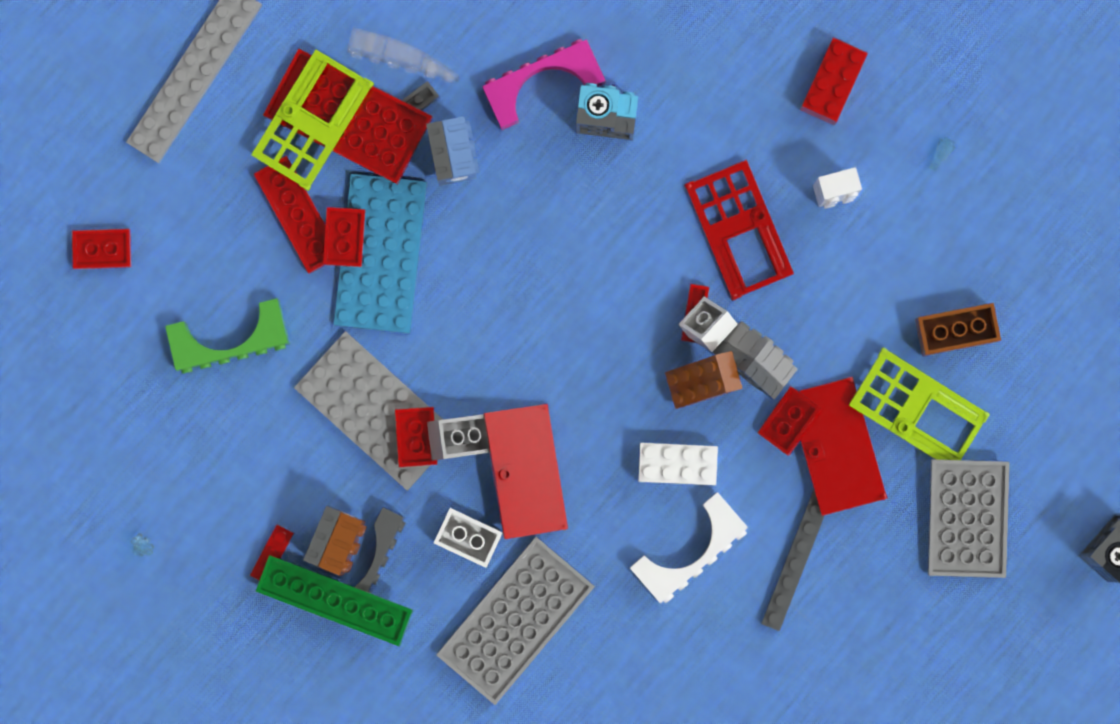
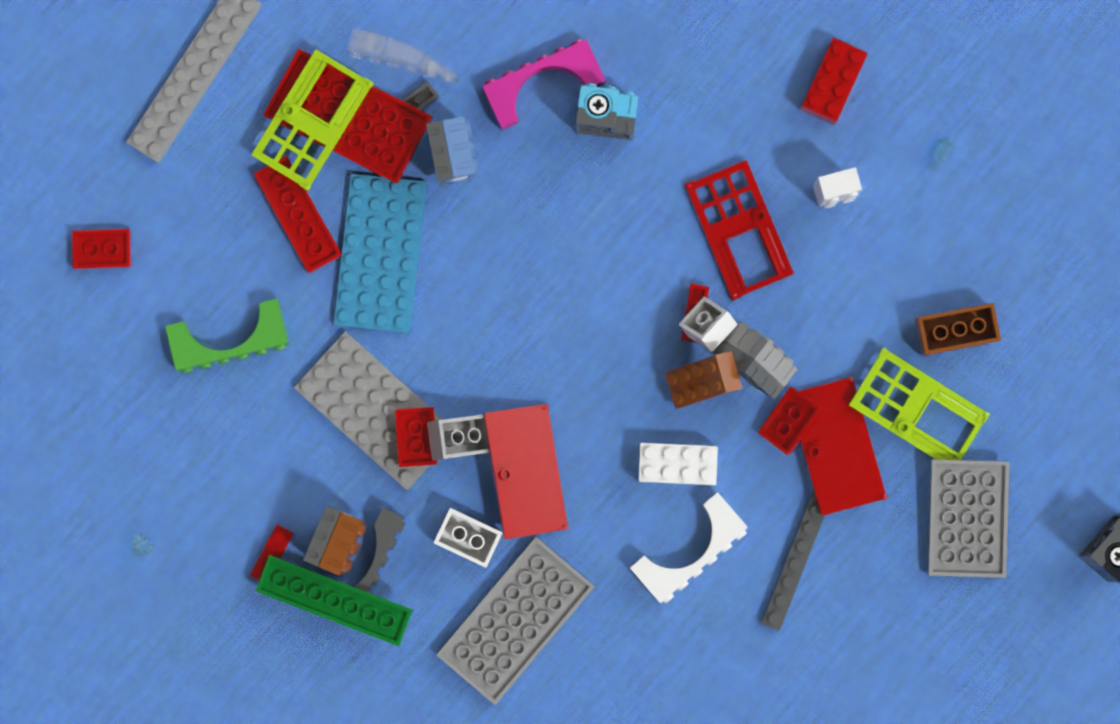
red plate [323,207,366,267] -> none

